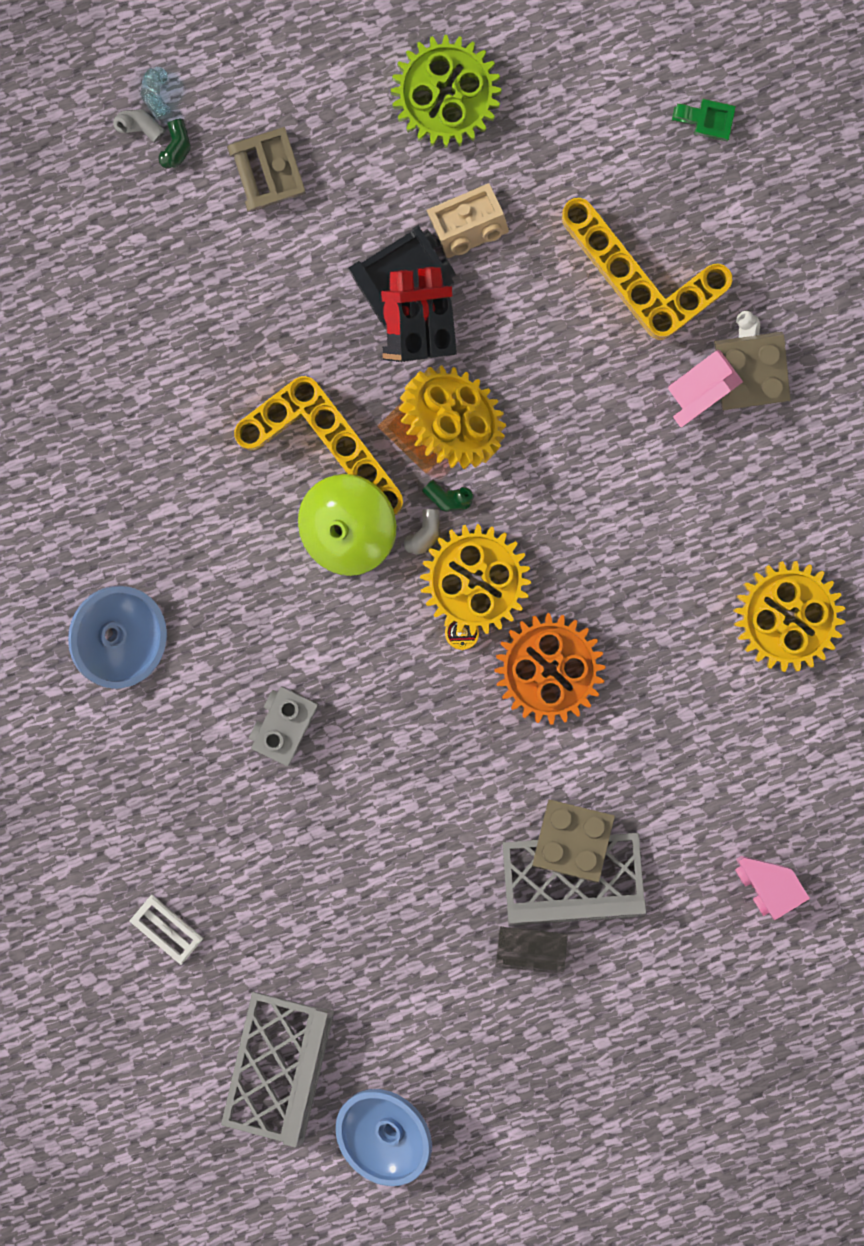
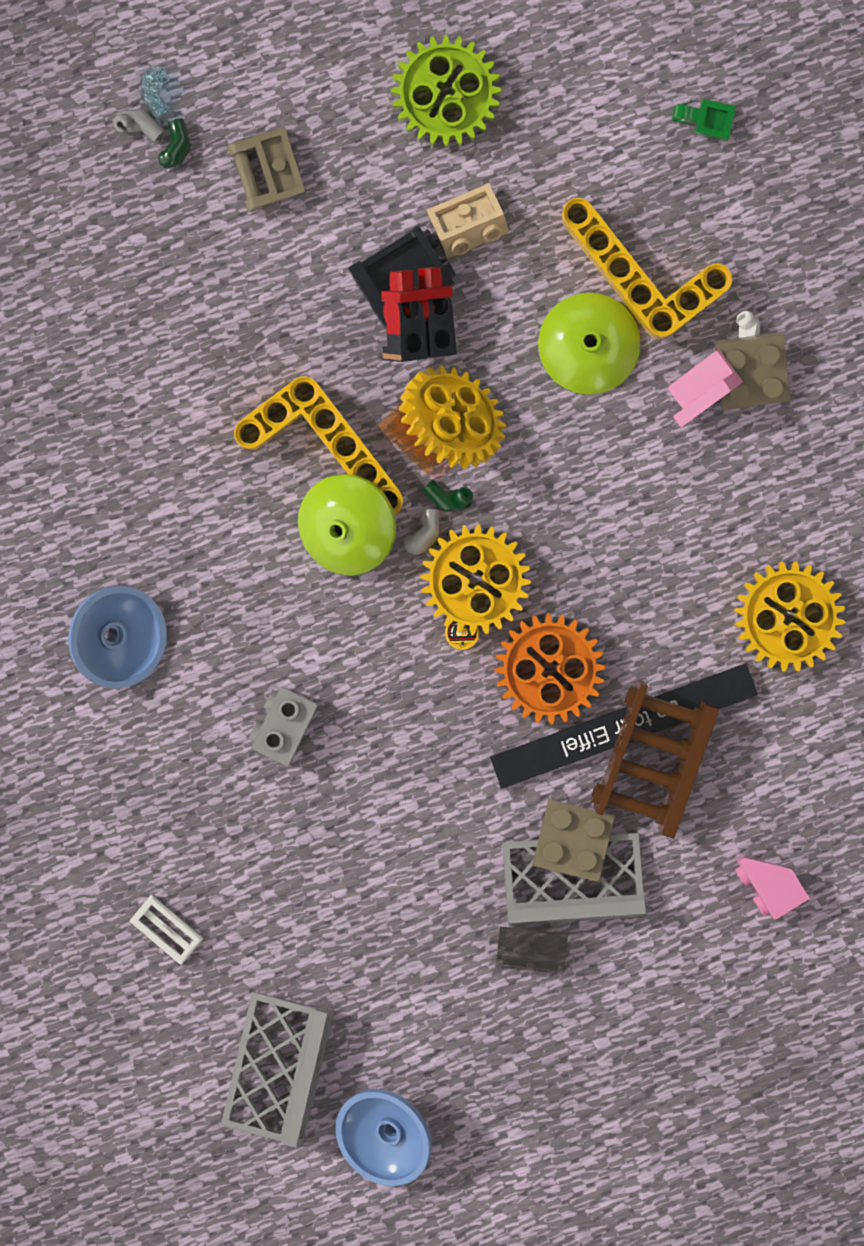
none -> black tile [490,663,758,789]
none -> lime dish [538,293,640,395]
none -> reddish brown fence [590,679,719,839]

